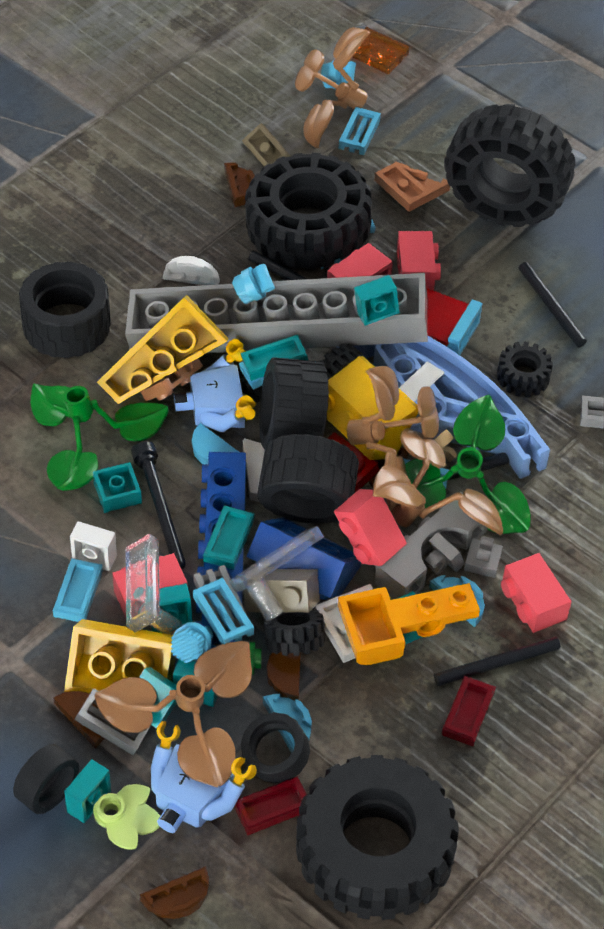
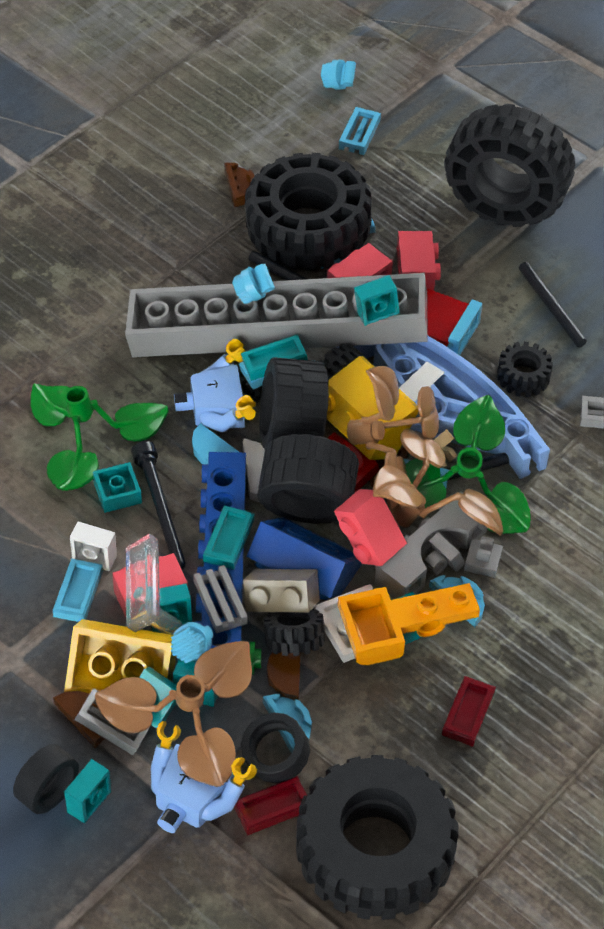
black tyre [19,261,111,358] -> none
yellowish green plate [93,784,160,850] -> none
yellow wedge [97,295,229,404] -> none
nougat wing [140,359,203,401] -> none
reddish brown tile [140,866,209,919] -> none
white plate [162,256,220,285] -> none
medium azure tile [193,578,254,644] -> none
clear piece [229,526,324,621] -> none
dark tan slope [242,122,291,166] -> none
medium nougat plant [295,27,371,149] -> none
clear orange plate [352,27,409,75] -> none
nougat wing [374,162,450,212] -> none
black bar [434,637,561,686] -> none
coral brick [501,553,571,633] -> none

